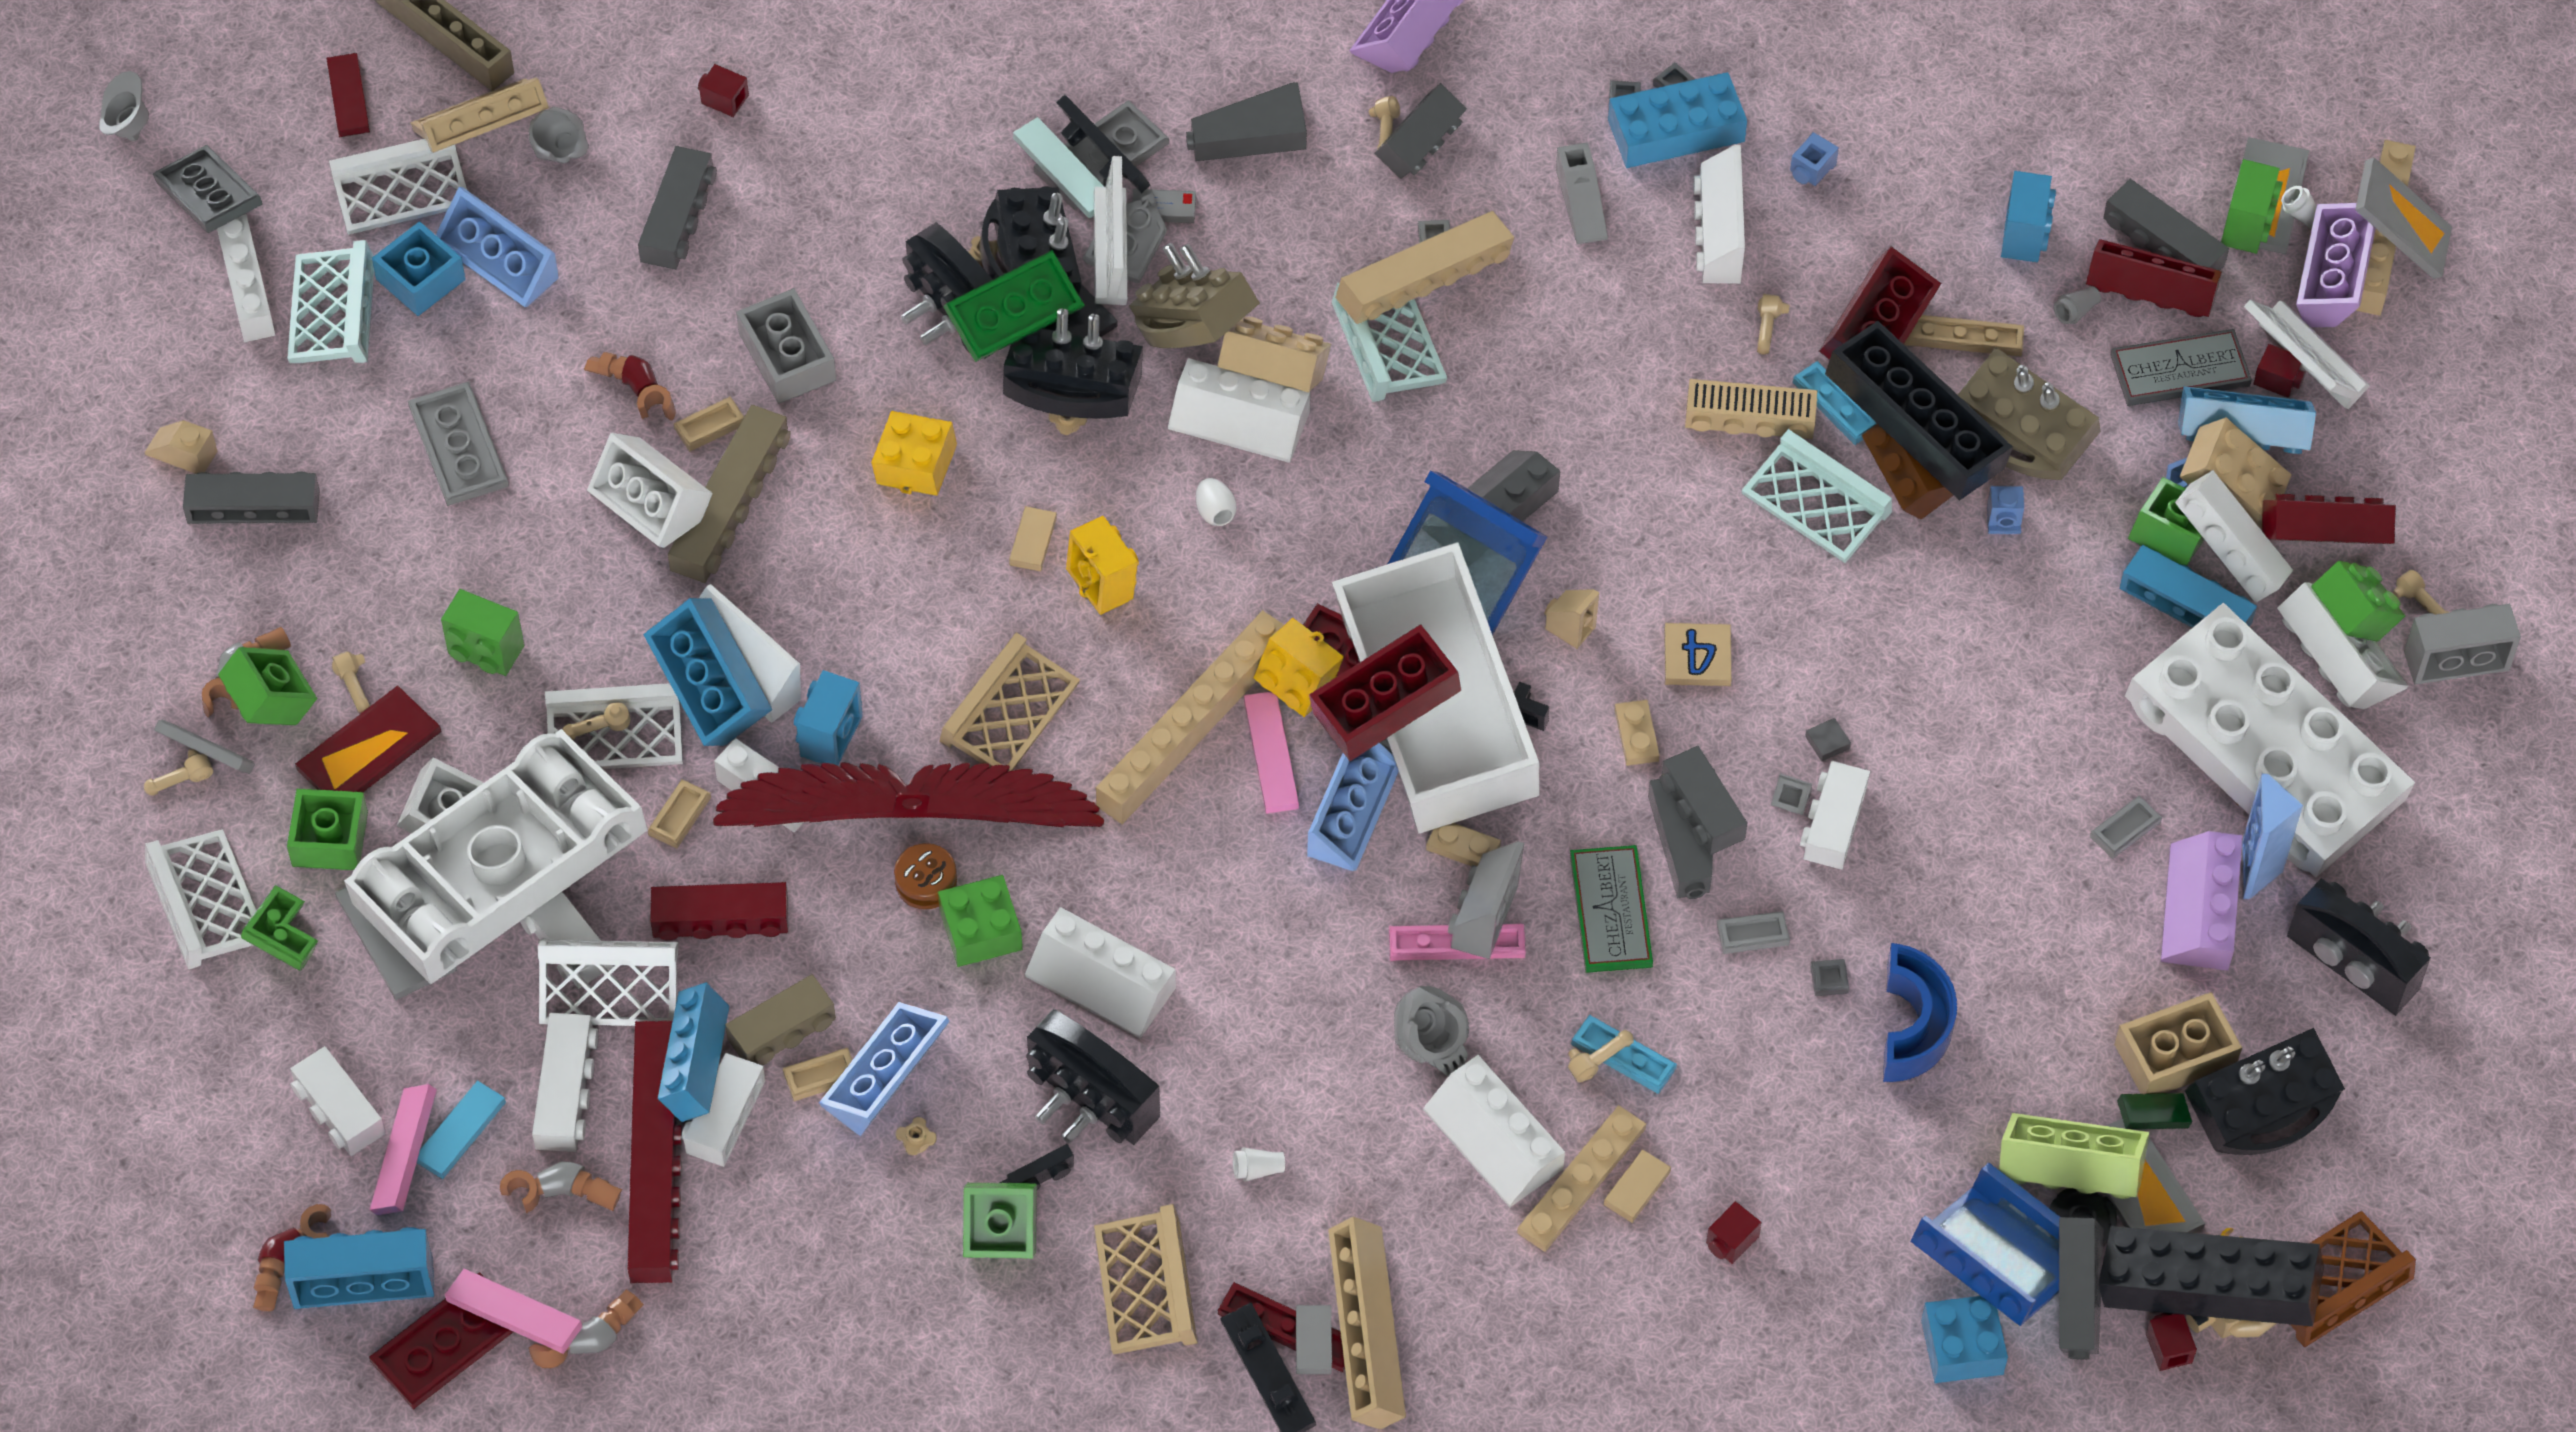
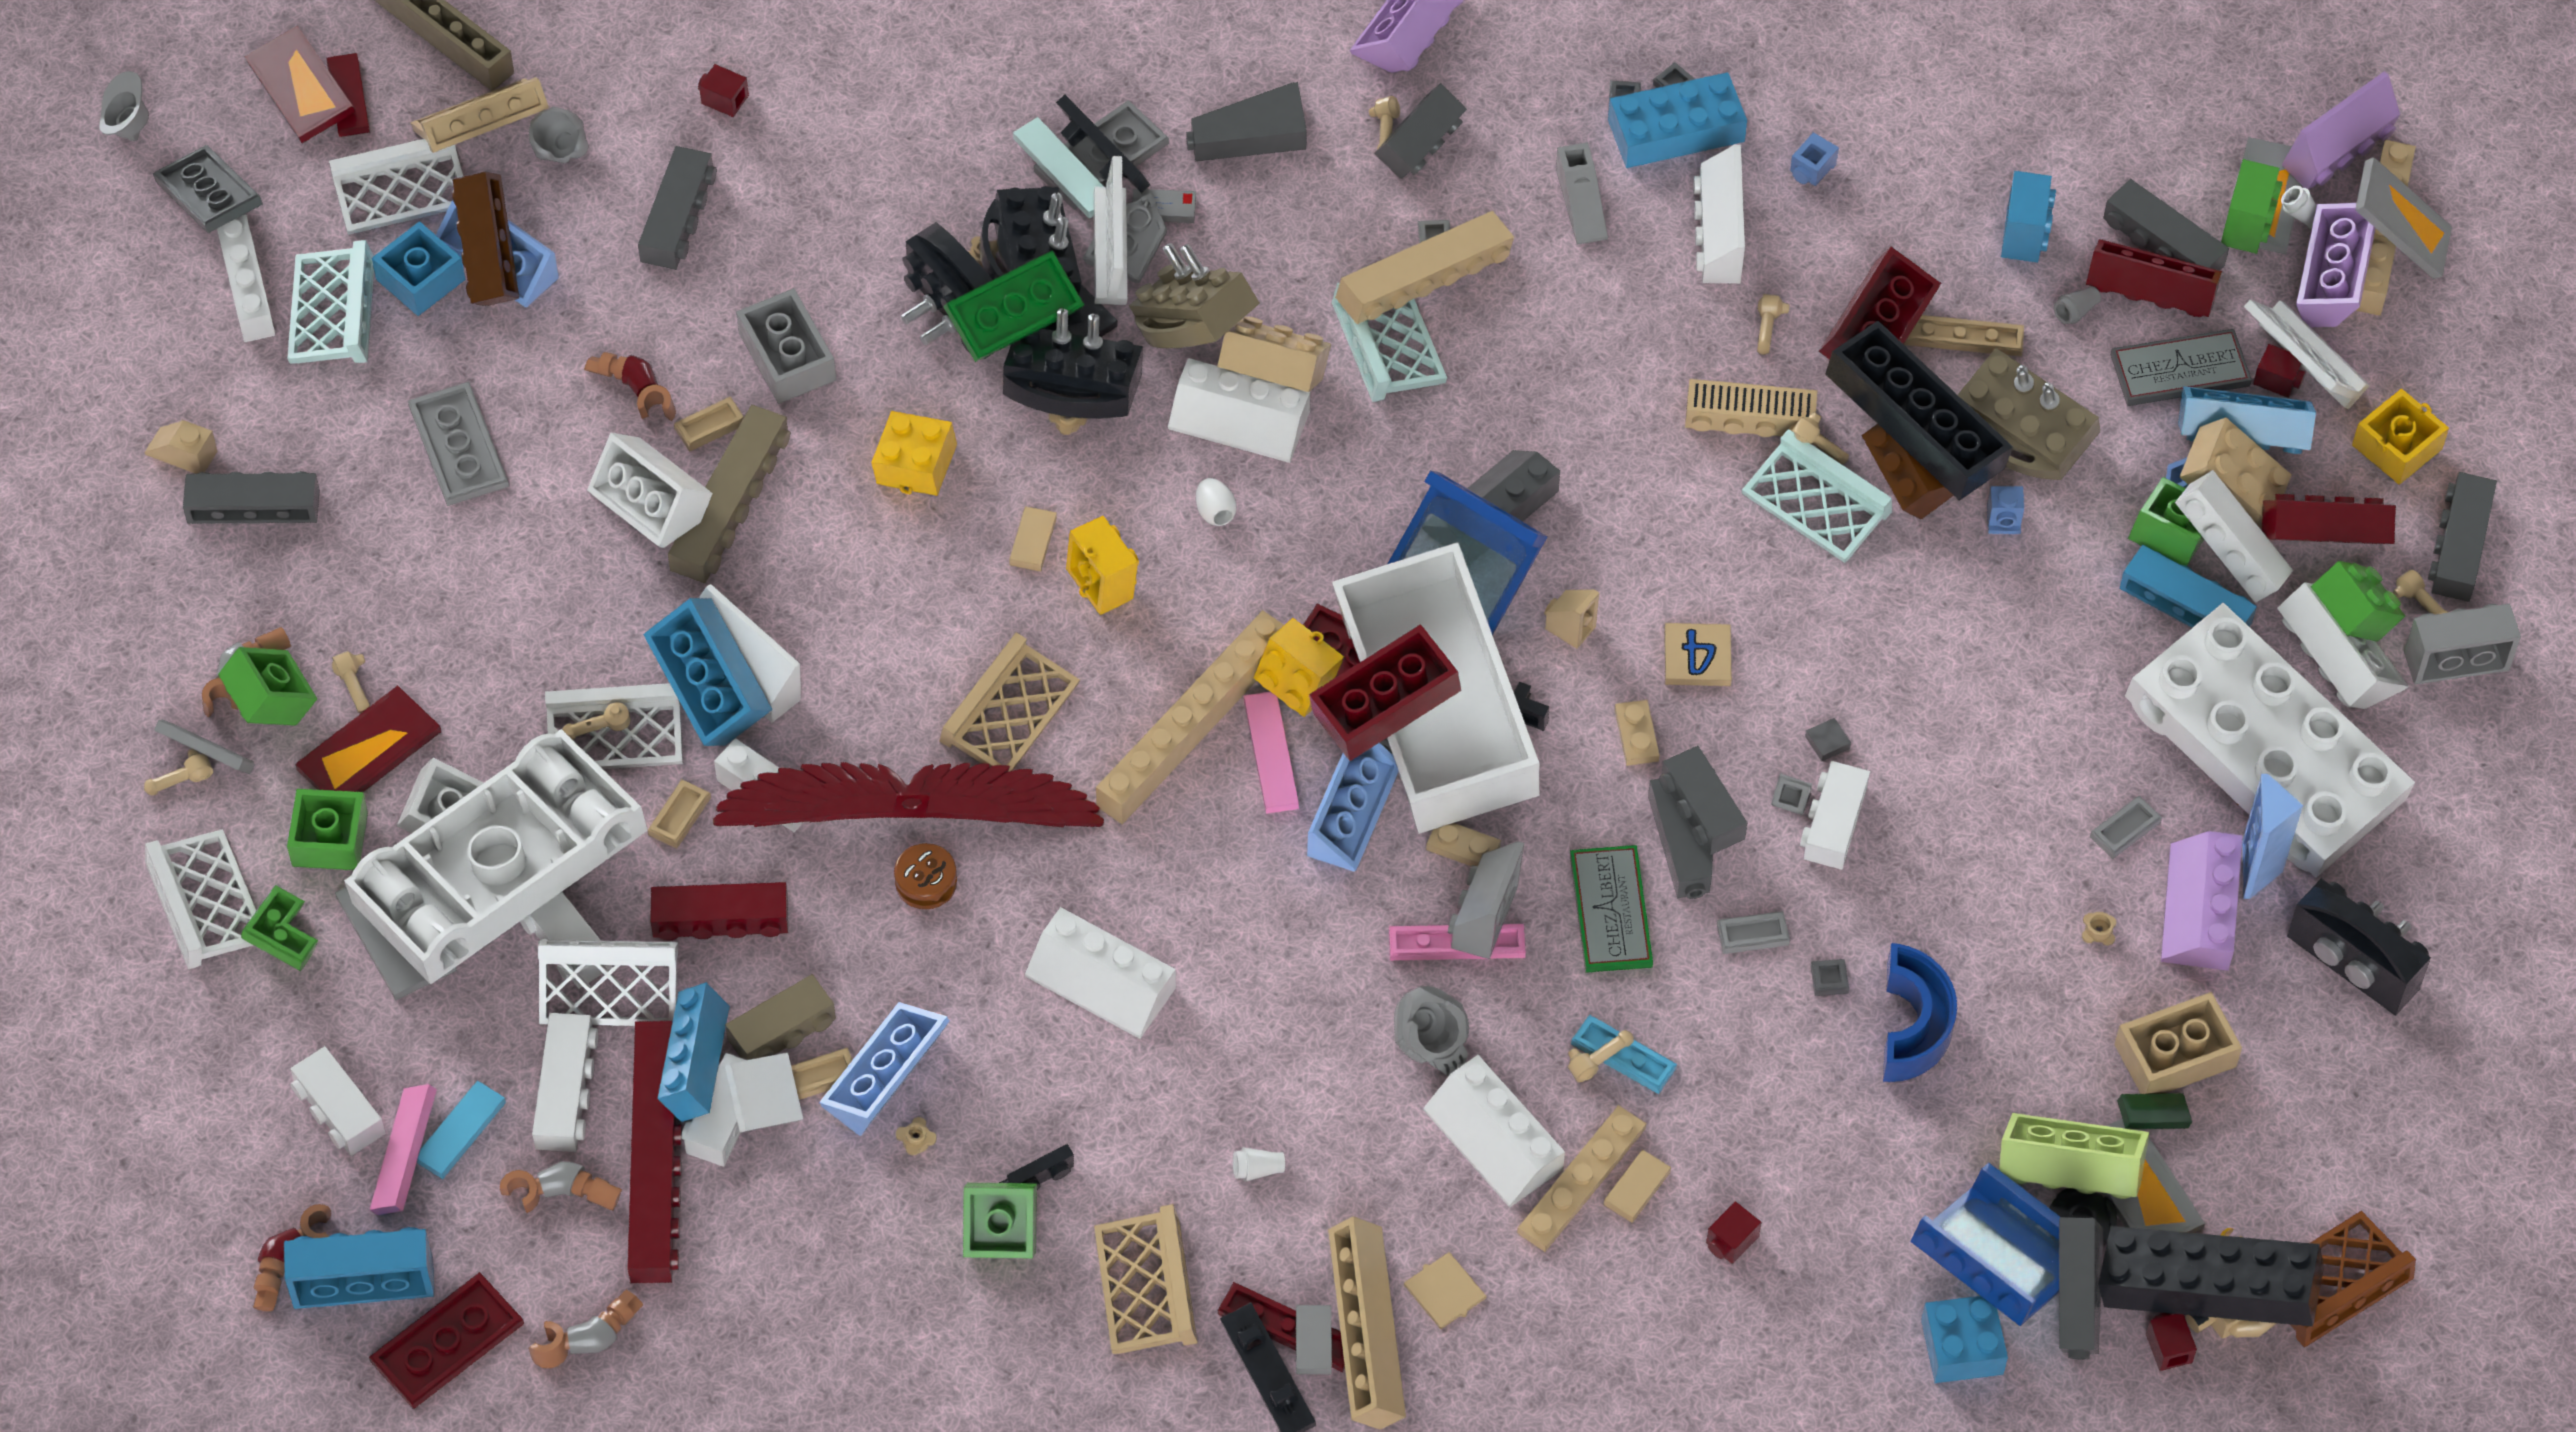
bright green brick [441,589,525,676] -> none
bright pink tile [445,1269,582,1354] -> none
dark azure brick [794,670,863,765] -> none
bright green brick [938,875,1023,967] -> none
black piece [1026,1009,1160,1145] -> none
medium azure tile [1792,361,1877,445] -> none
black piece [2184,1028,2345,1155] -> none
none -> tile [244,25,356,143]
none -> reddish brown brick [452,171,520,306]
none -> white tile [724,1052,803,1133]
none -> tan piece [1404,1252,1487,1329]
none -> tan piece [1792,412,1849,465]
none -> tan plate [2082,912,2117,946]
none -> lavender slope [2282,71,2400,190]
none -> yellow brick [2352,388,2449,485]
none -> dark grey brick [2428,472,2497,602]

